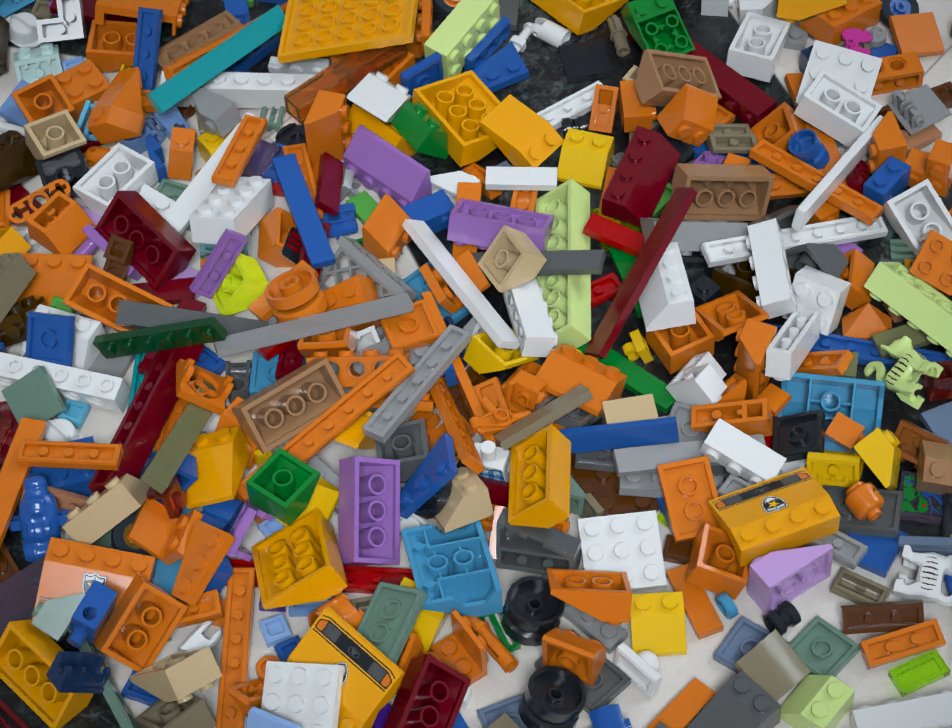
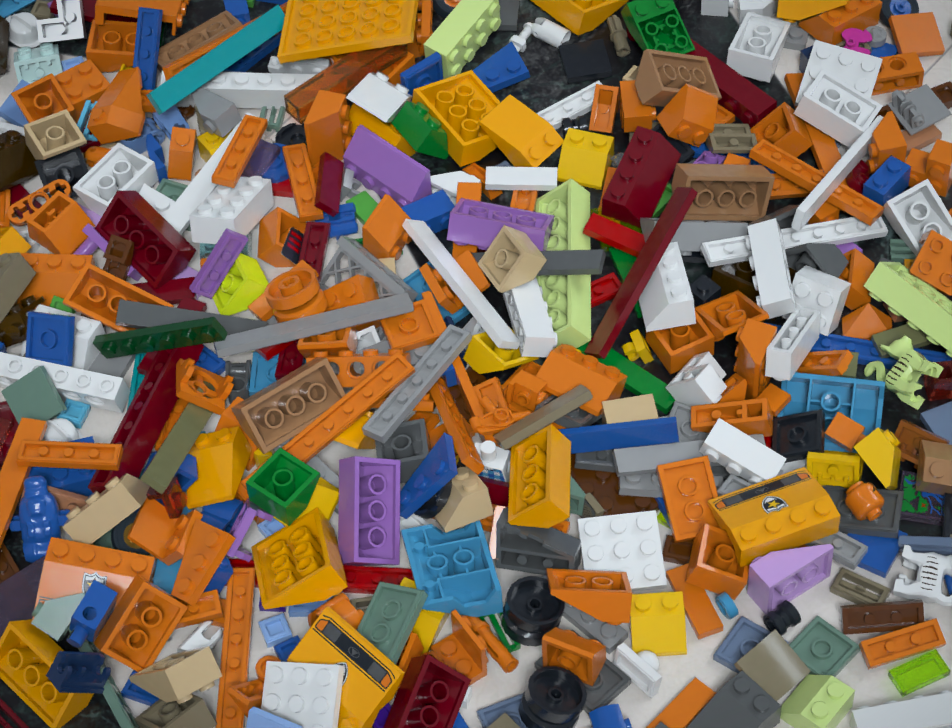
blue tile [272,153,335,269] -> none
blue tile [465,16,510,72] -> none
blue wheel [788,129,830,170] -> none

